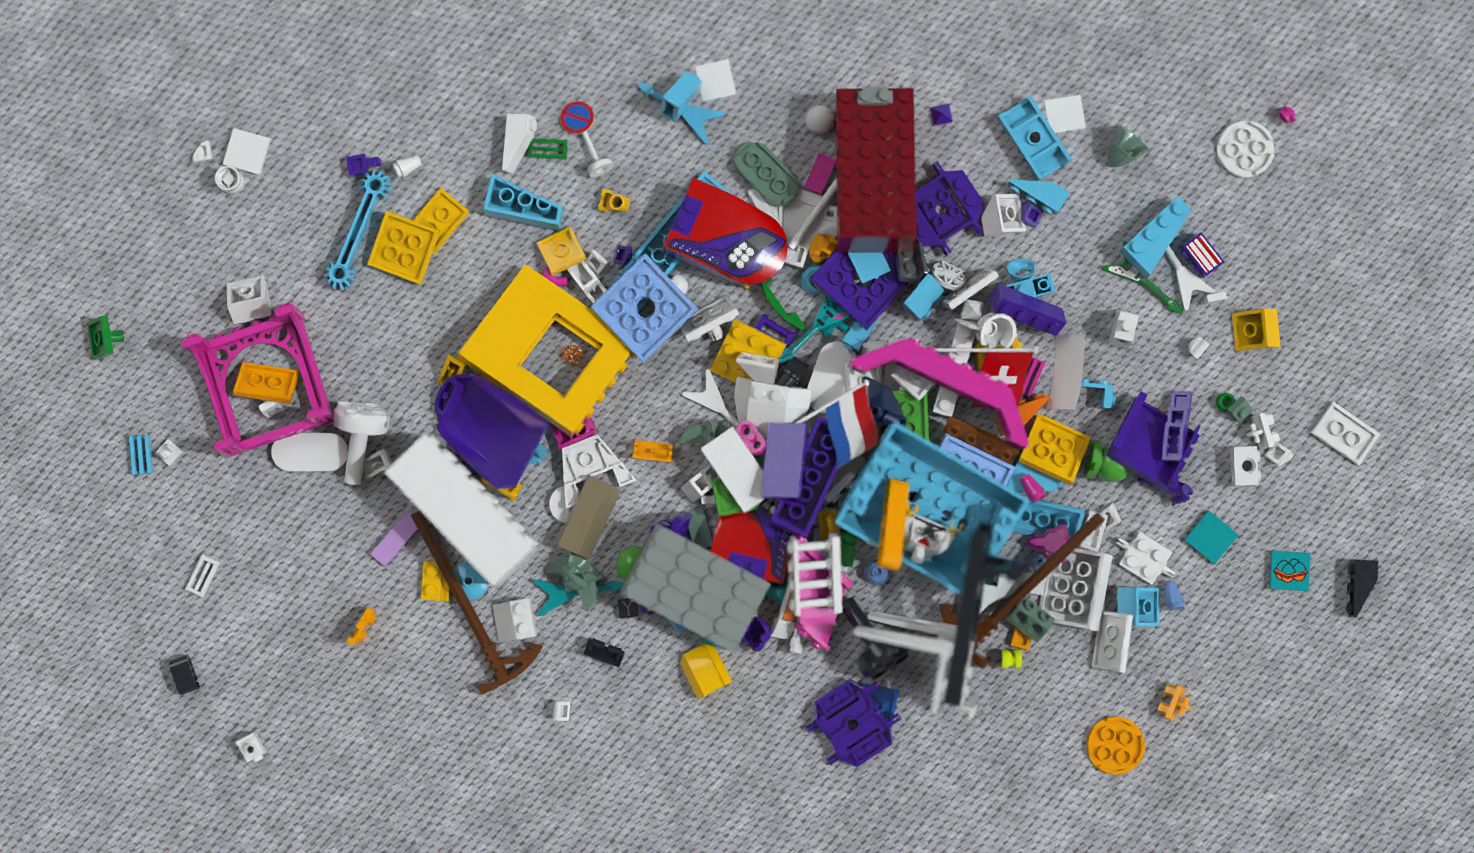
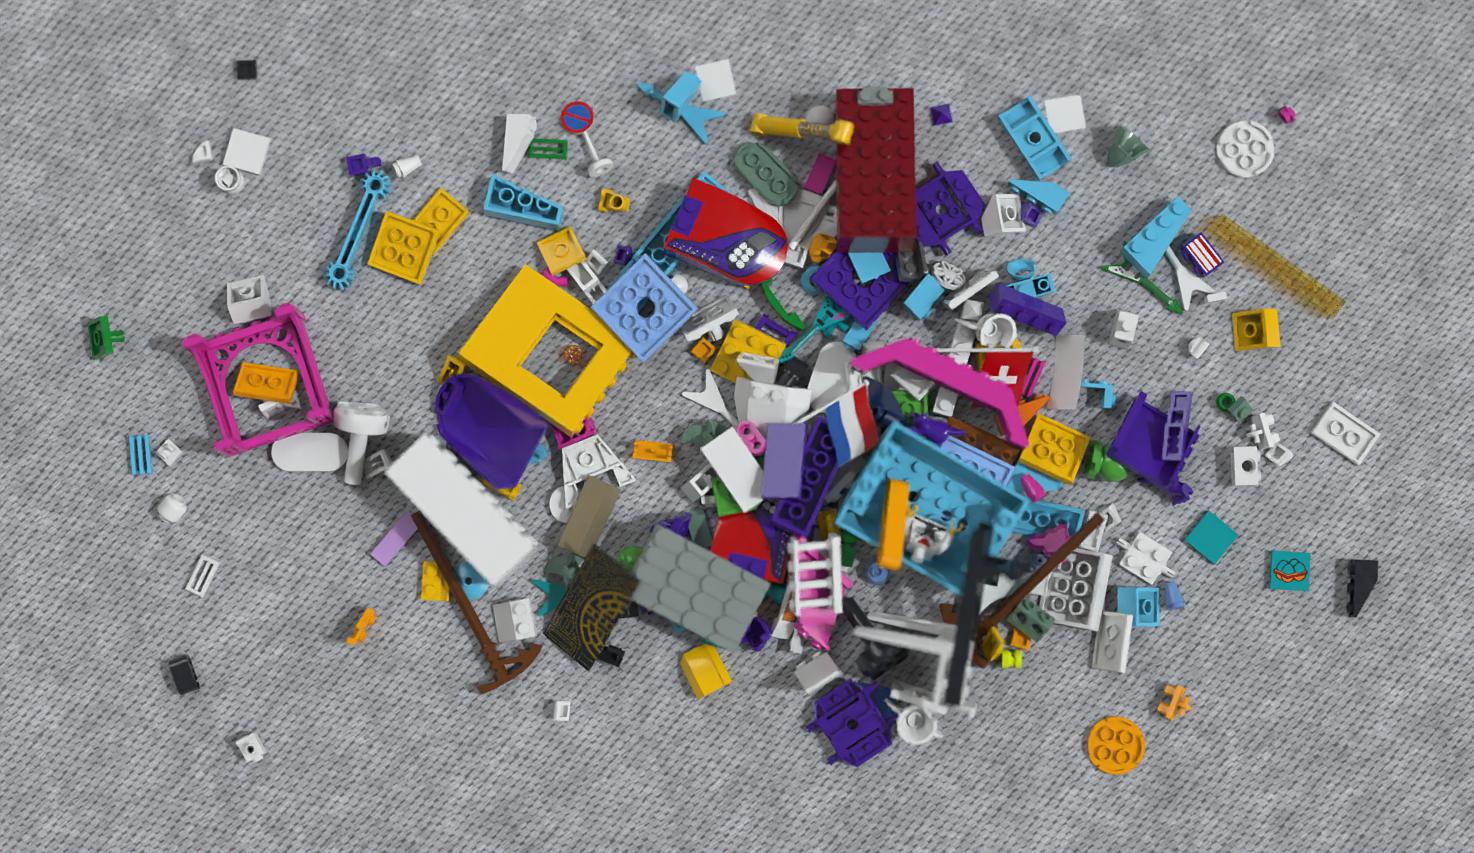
none -> white head [158,494,187,523]
none -> black tile [237,60,257,80]
none -> black sticker [543,543,641,672]
none -> light orange tile [690,337,717,364]
none -> yellow piece [749,113,854,145]
none -> white slope [794,651,840,694]
none -> white helmet [885,698,943,745]
none -> white tile [890,679,948,715]
none -> dark purple animal [908,412,965,447]
none -> yellow slope [980,626,1004,661]
none -> clear yellow tile [1207,213,1346,320]

